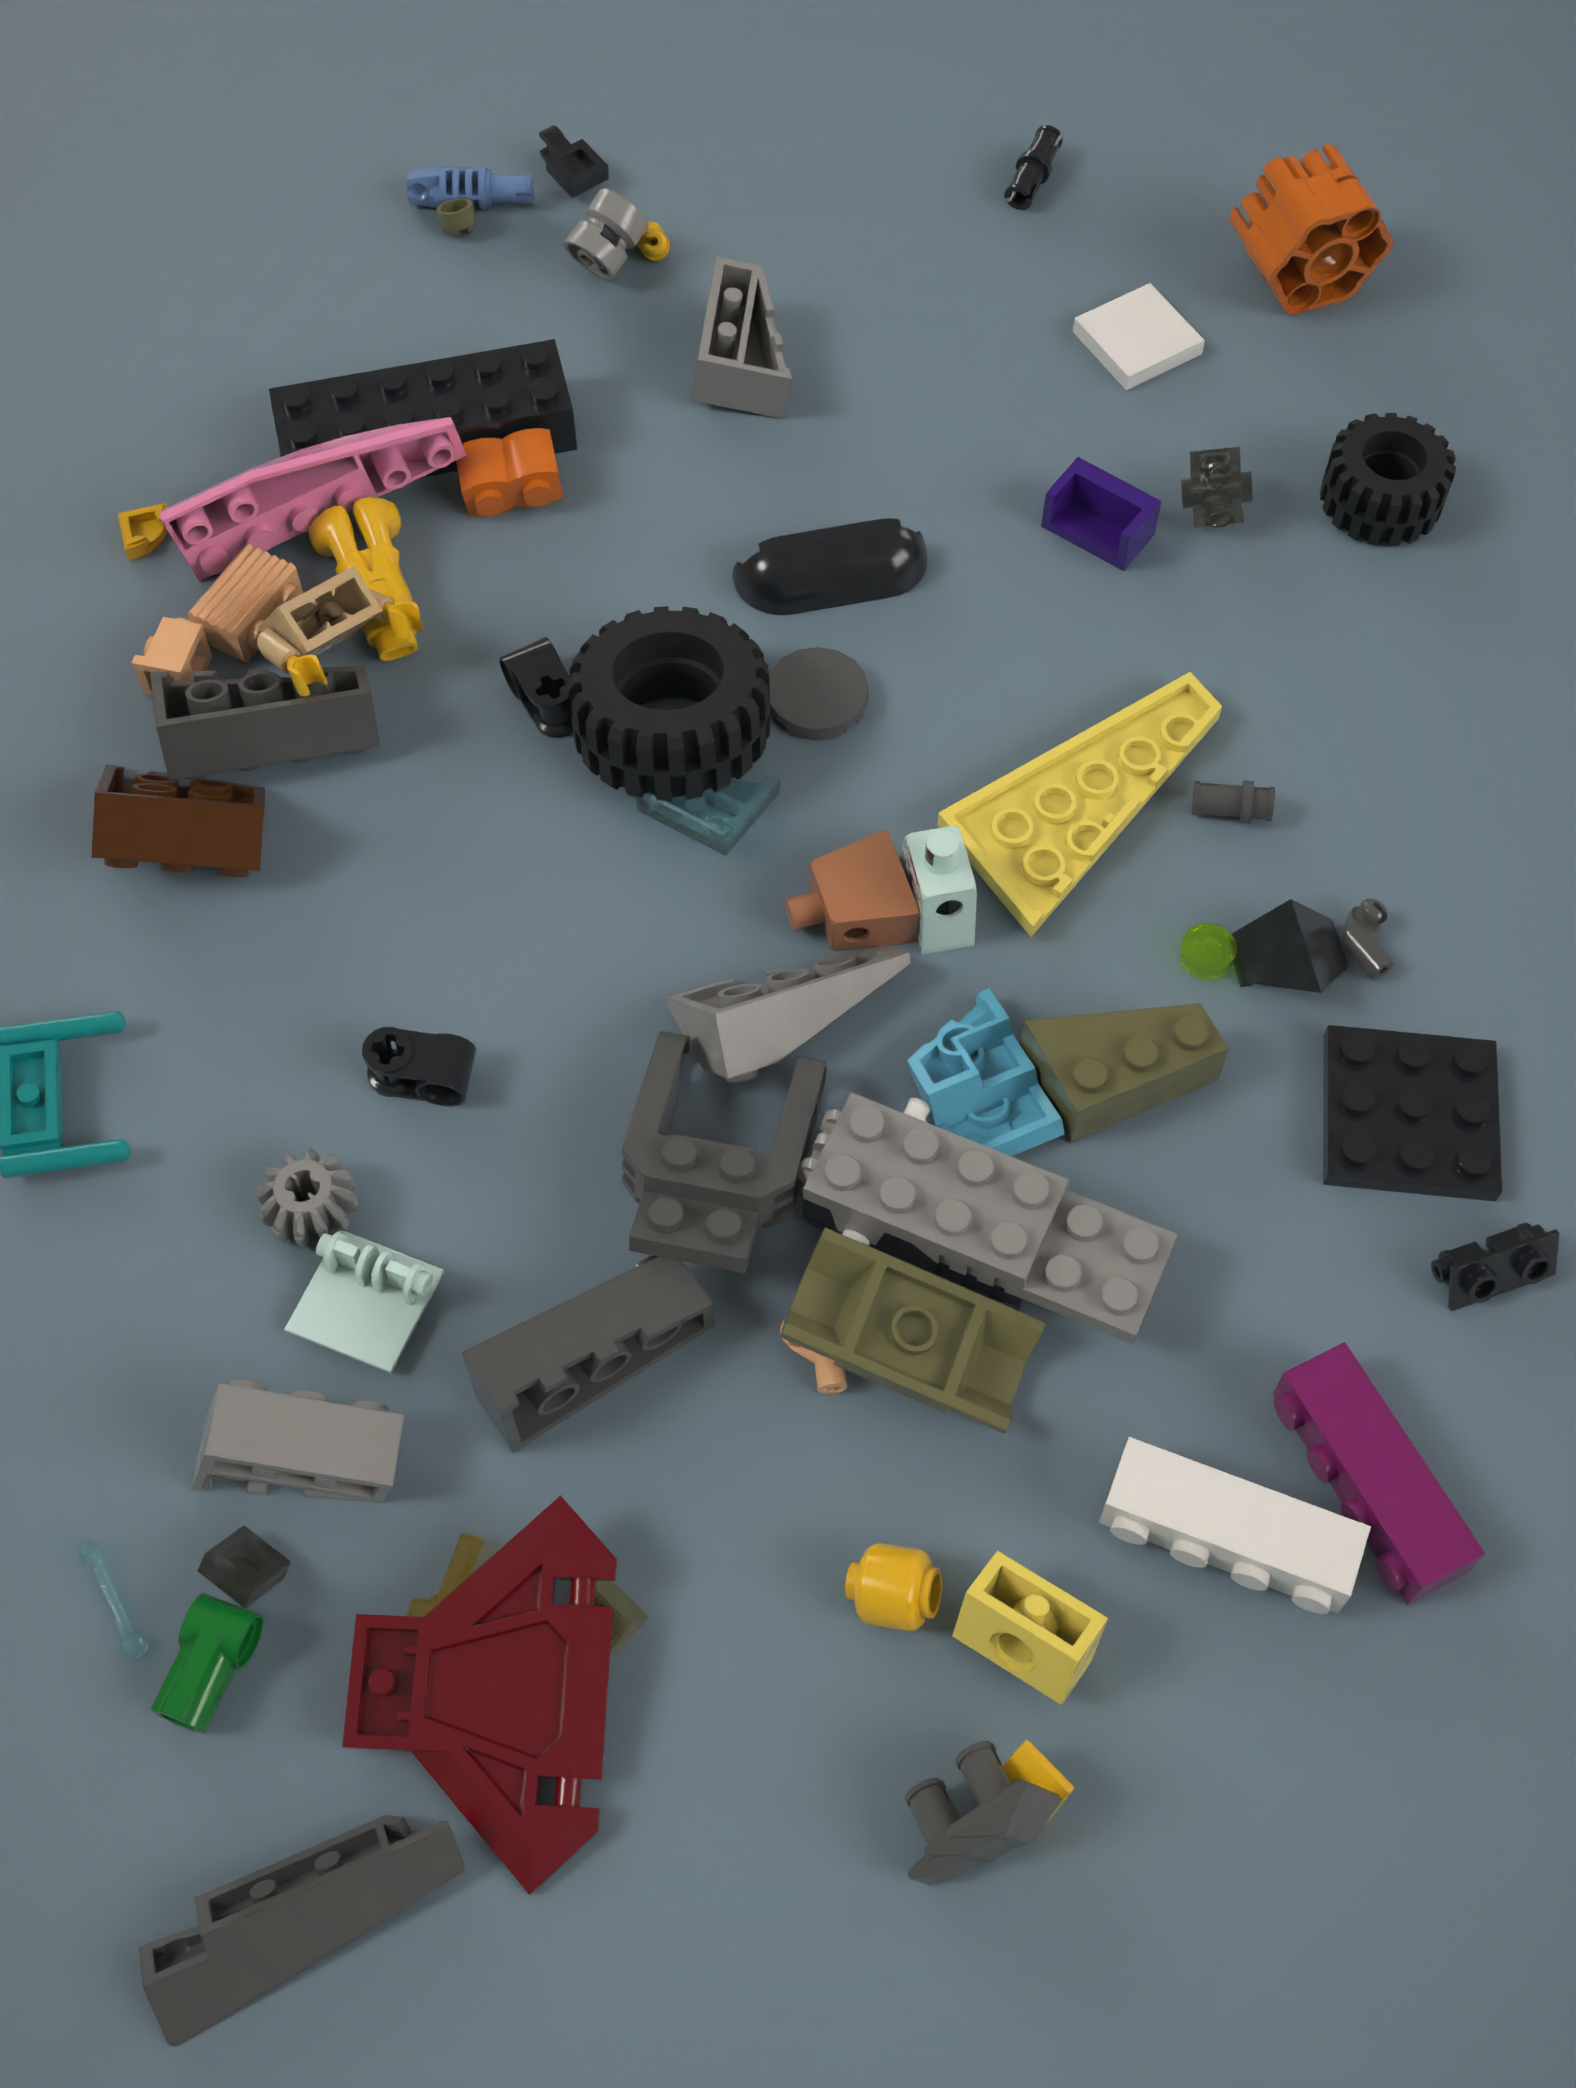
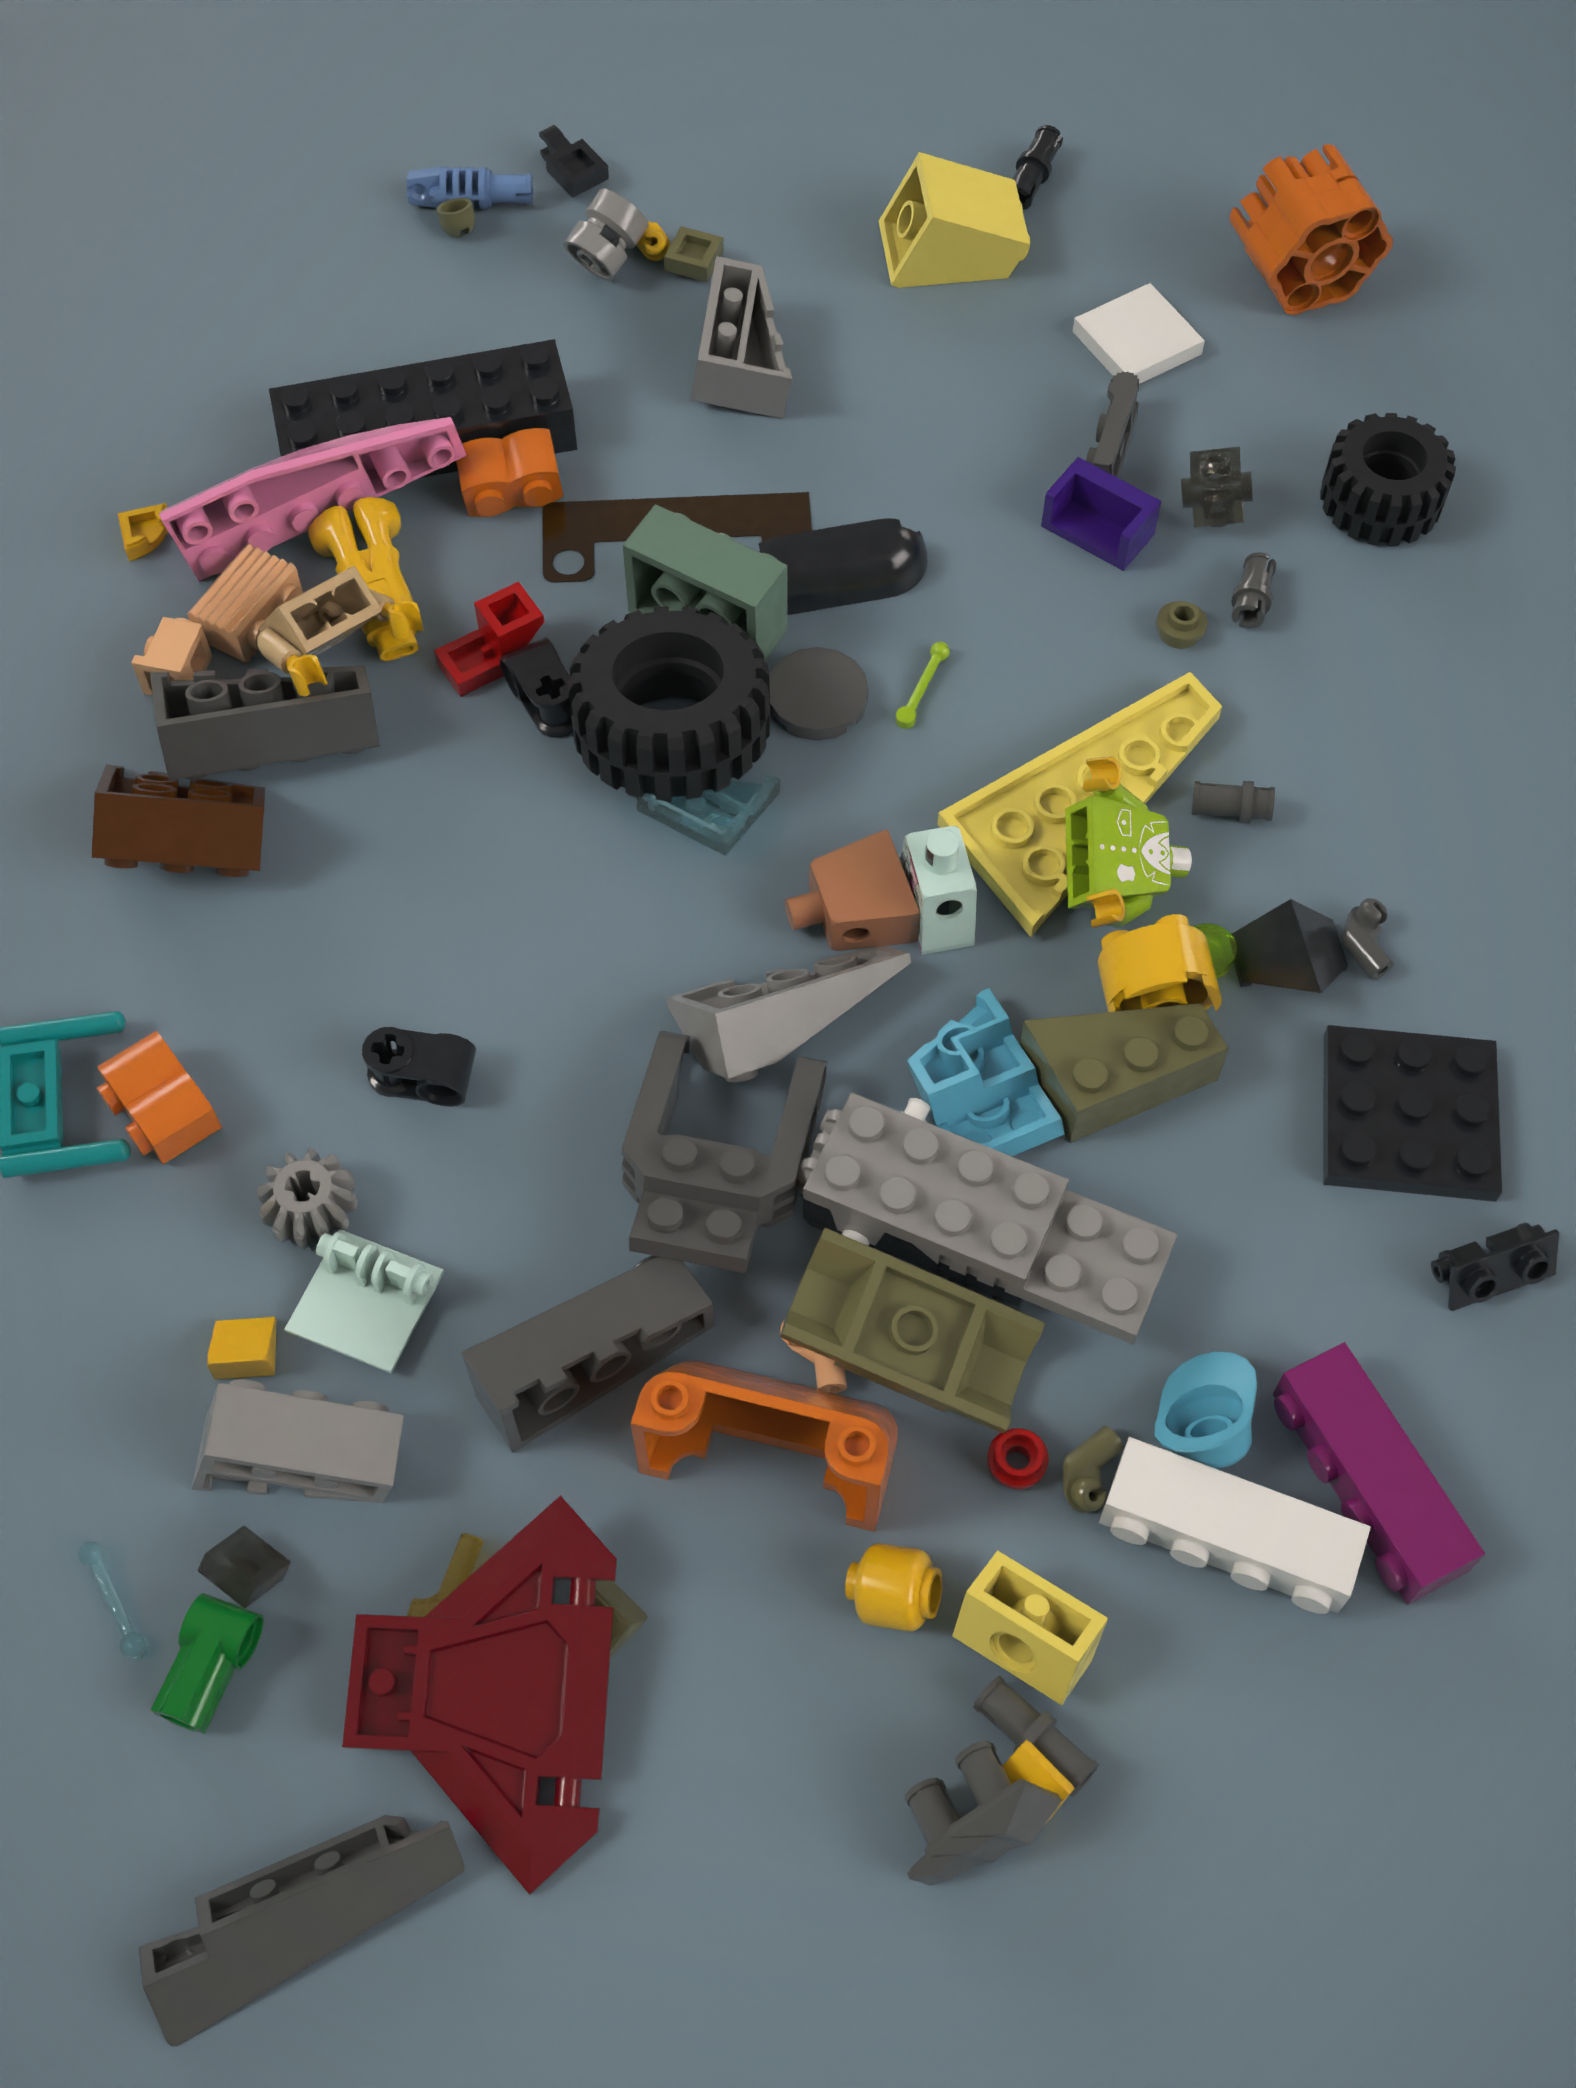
none -> orange brick [97,1031,222,1165]
none -> yellow slope [207,1317,277,1380]
none -> red slope [434,581,545,697]
none -> dark brown piece [543,492,812,582]
none -> sand green brick [622,504,787,661]
none -> orange windscreen [631,1360,898,1532]
none -> olive plate [664,226,724,282]
none -> light yellow slope [878,152,1030,288]
none -> lime hinge [896,641,950,729]
none -> dark grey pin [973,1676,1099,1797]
none -> red plate [987,1428,1049,1490]
none -> olive arm [1063,1426,1124,1513]
none -> lime torso [1065,756,1192,928]
none -> dark grey hinge [1086,371,1139,478]
none -> yellow brick [1097,914,1222,1012]
none -> medium azure piece [1155,1351,1257,1470]
none -> olive plate [1156,601,1208,649]
none -> dark grey pin [1231,552,1277,629]

